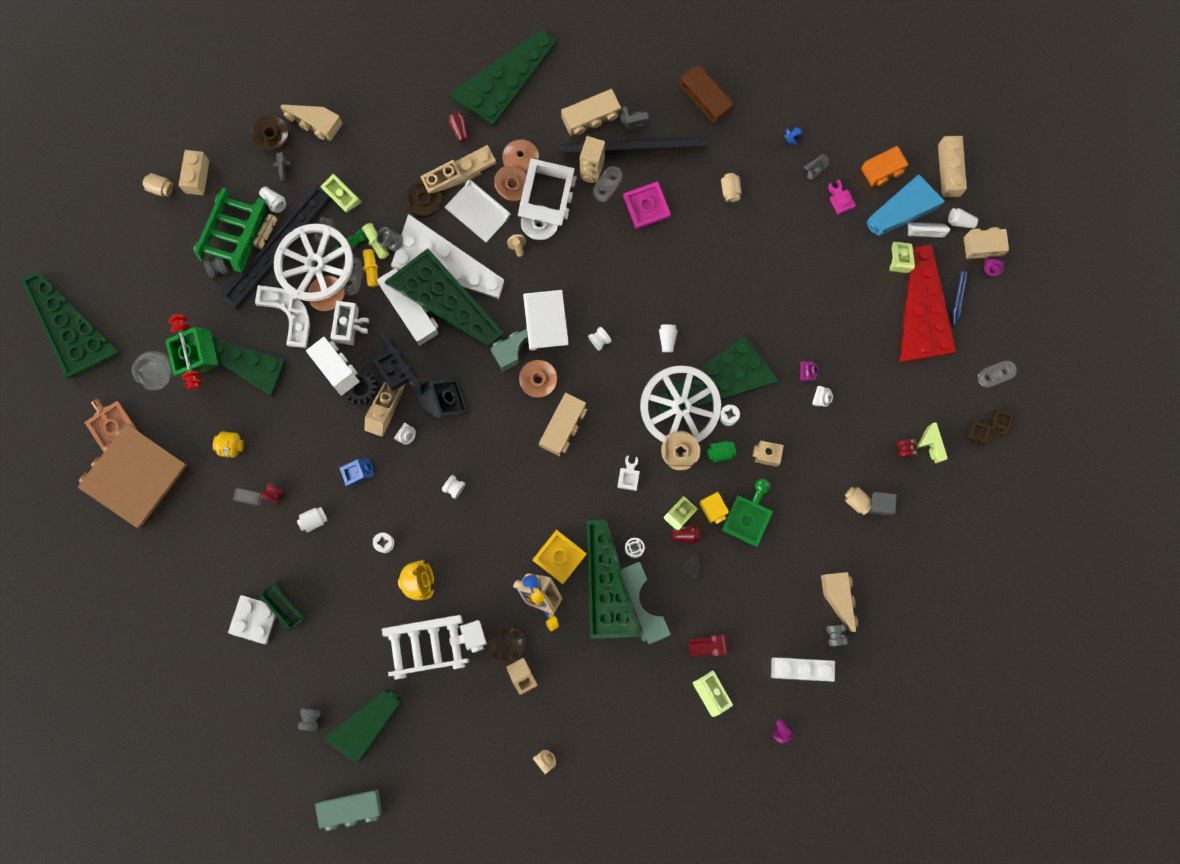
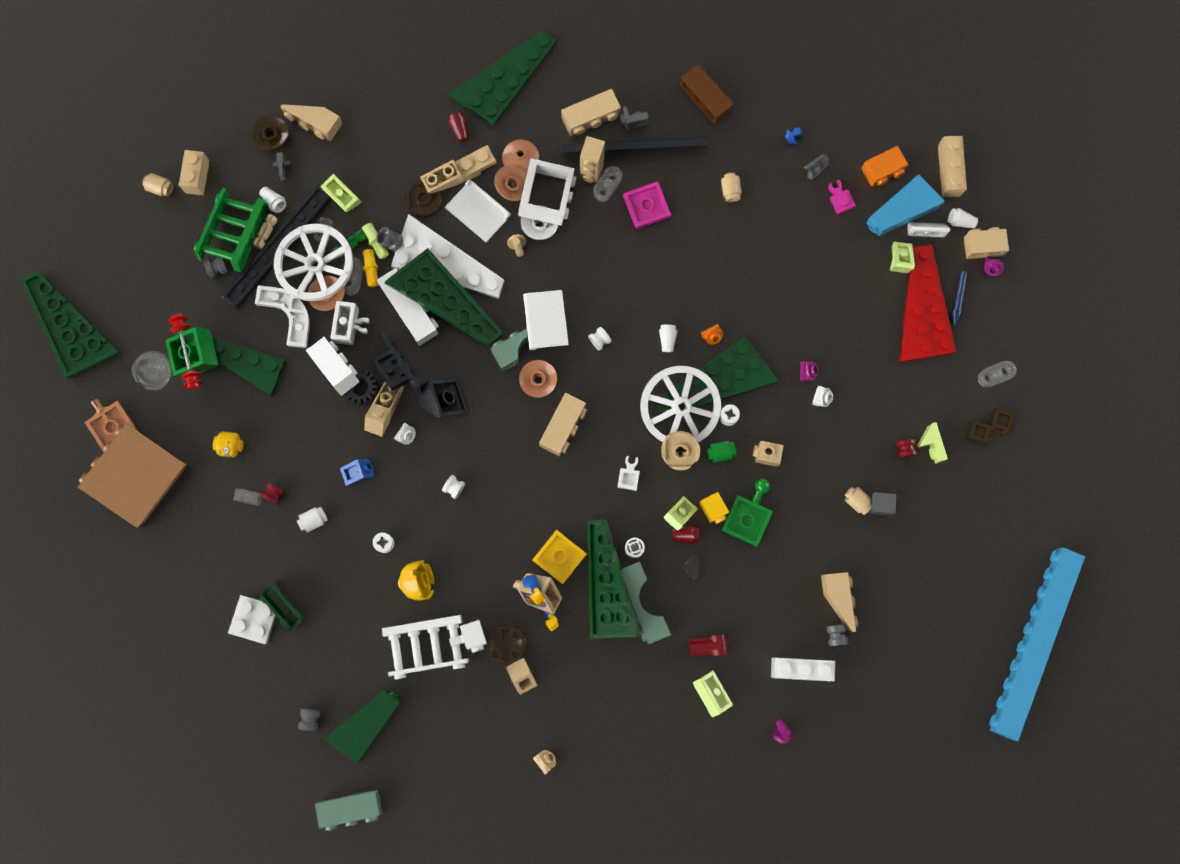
none -> orange plate [701,324,723,345]
none -> dark azure brick [989,547,1085,741]

